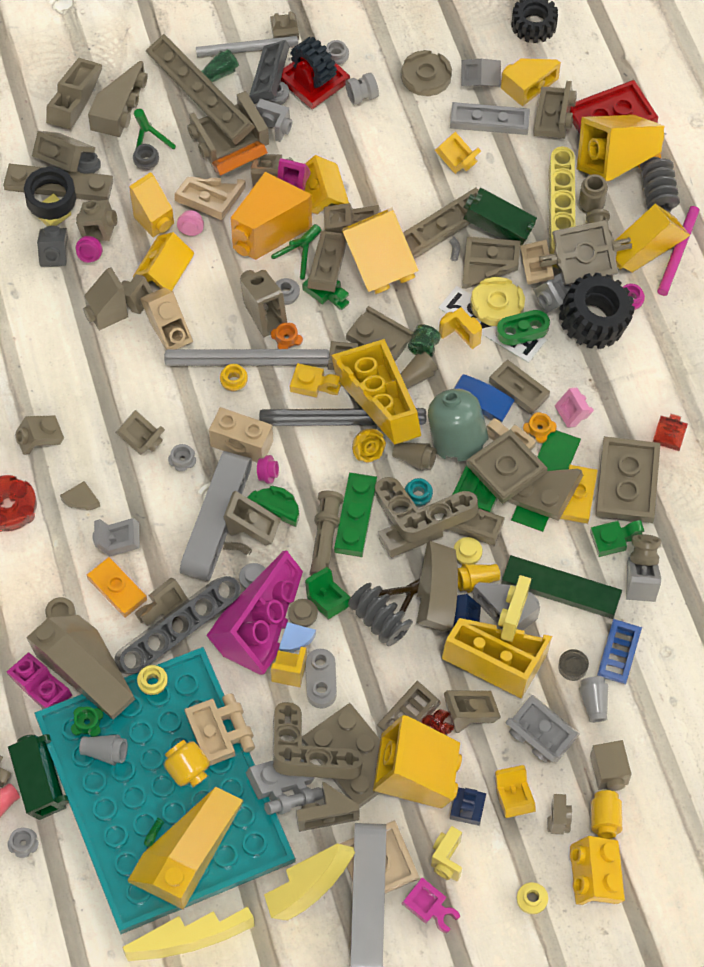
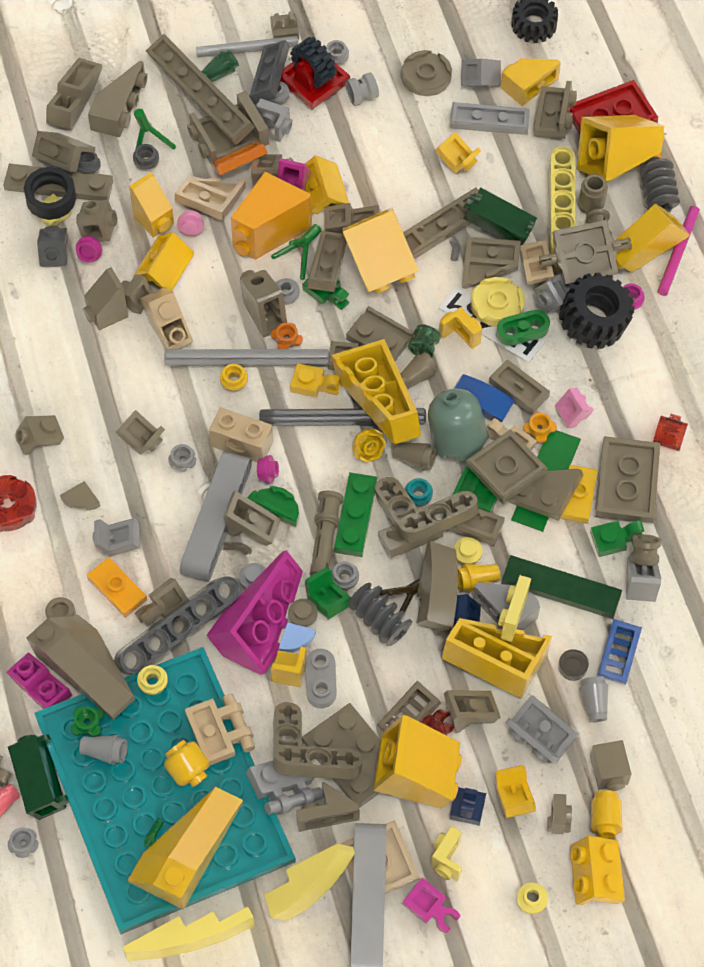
none -> light grey plate [331,561,359,590]

